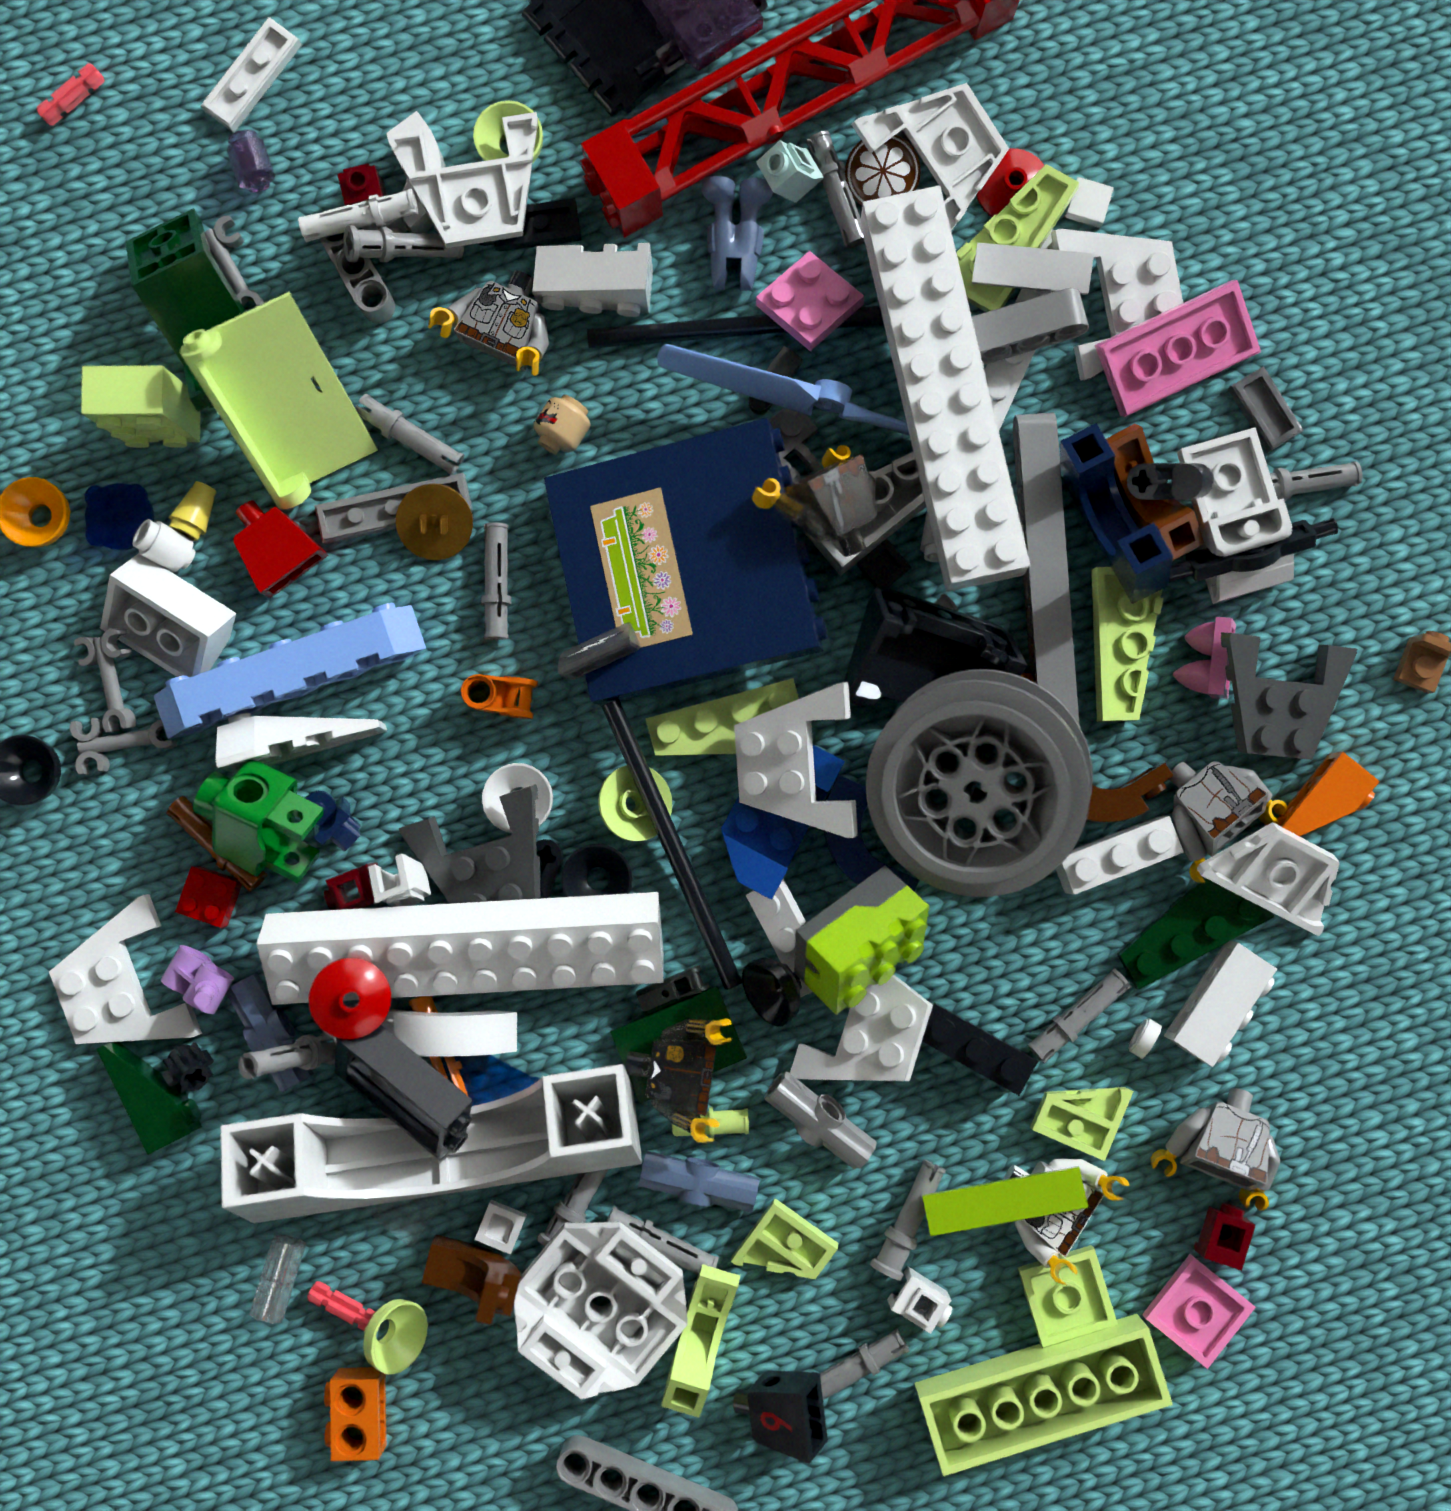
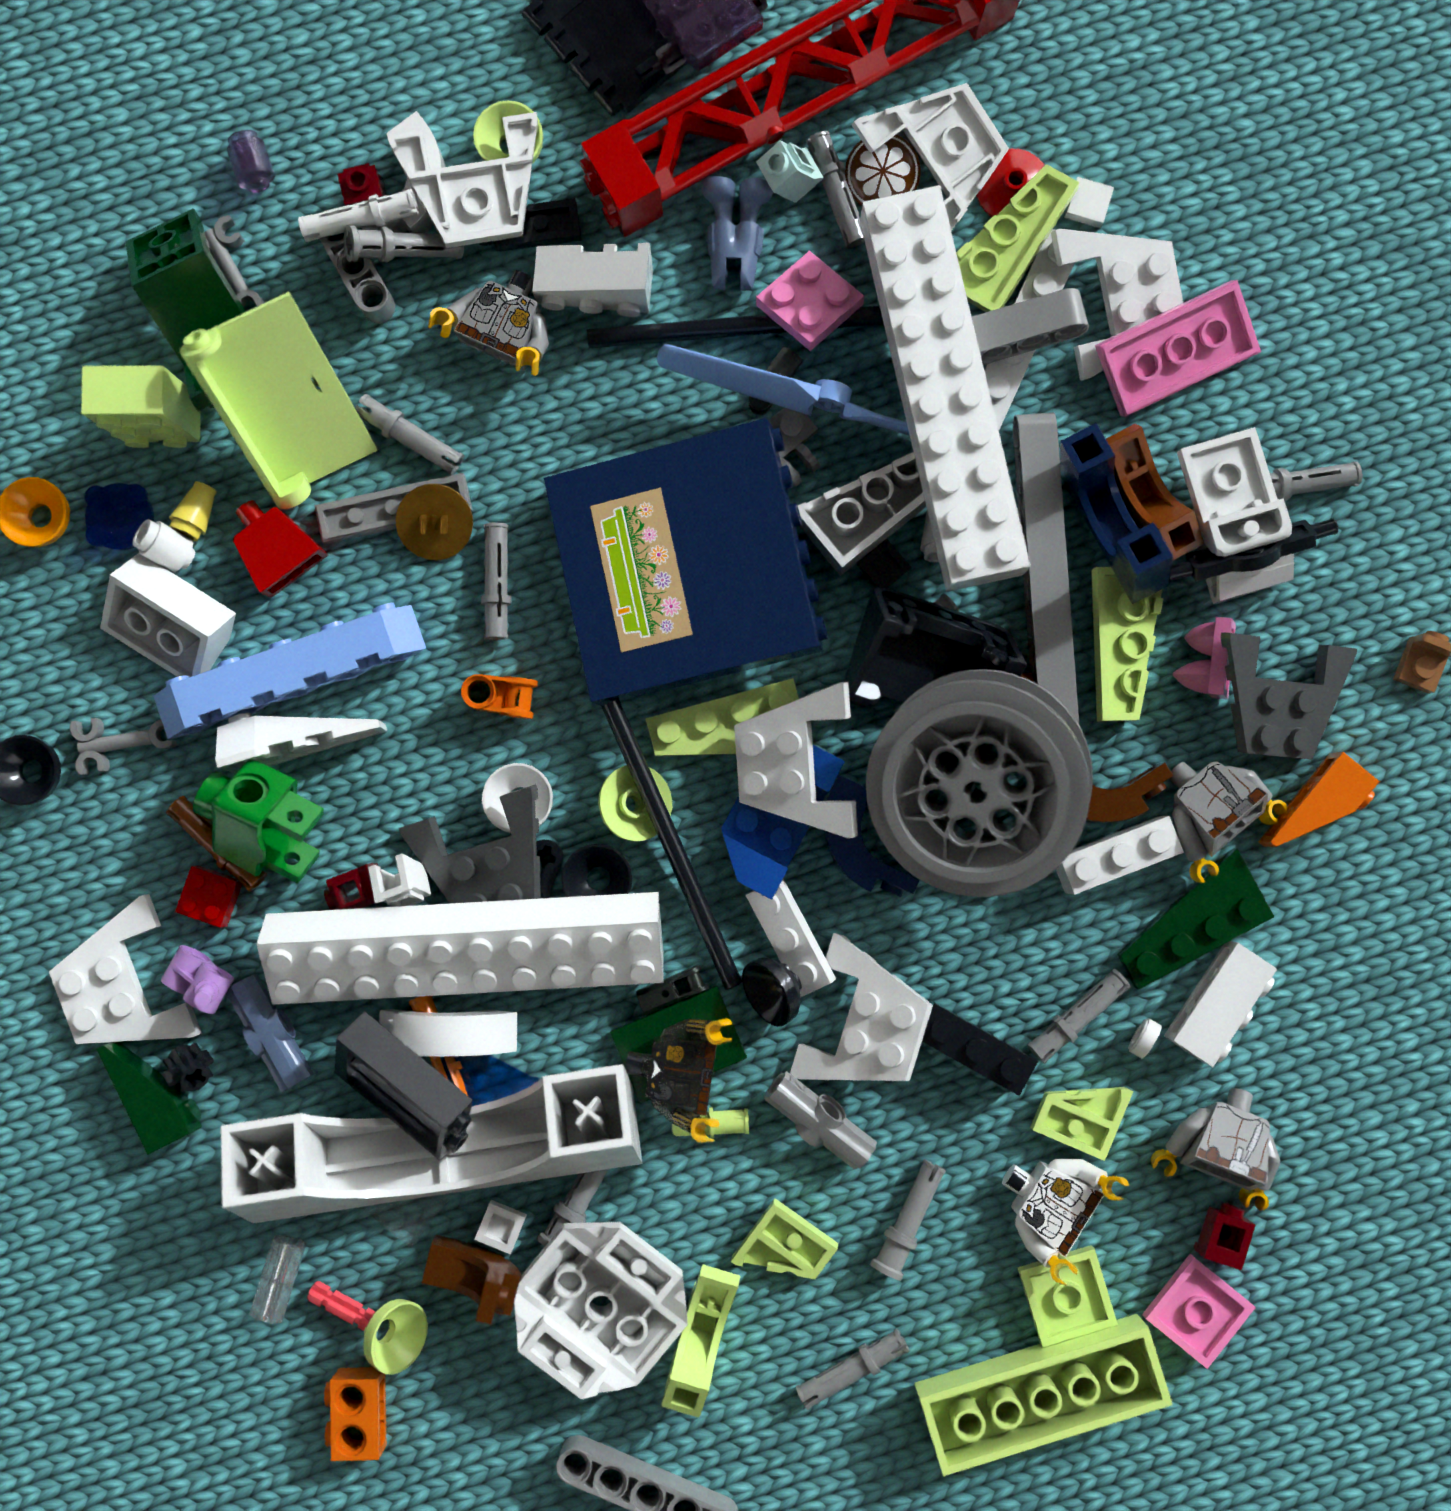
coral axle [36,63,105,126] -> none
light grey bar [74,628,136,733] -> none
white tile [200,17,302,133] -> none
light grey pin [238,1031,337,1079] -> none
dark blue hips [305,791,361,852] -> none
red dish [309,958,391,1039] -> none
tan head [533,395,591,455] -> none
flat silver slope [557,622,641,680] -> none
light grey pin [606,1206,719,1275] -> none
sand blue piece [638,1151,760,1213] -> none
black torso [733,1370,828,1464] -> none
clear smoke torso [752,445,877,557] -> none
lime piece [794,866,929,1015] -> none
white window [887,1266,952,1334] -> none
lime tile [922,1166,1088,1236] -> none
white tile [972,242,1094,295] -> none
black piece [1127,463,1213,500] -> none
white wing [1197,822,1340,936] -> none
flat silver tile [1228,366,1304,453] -> none

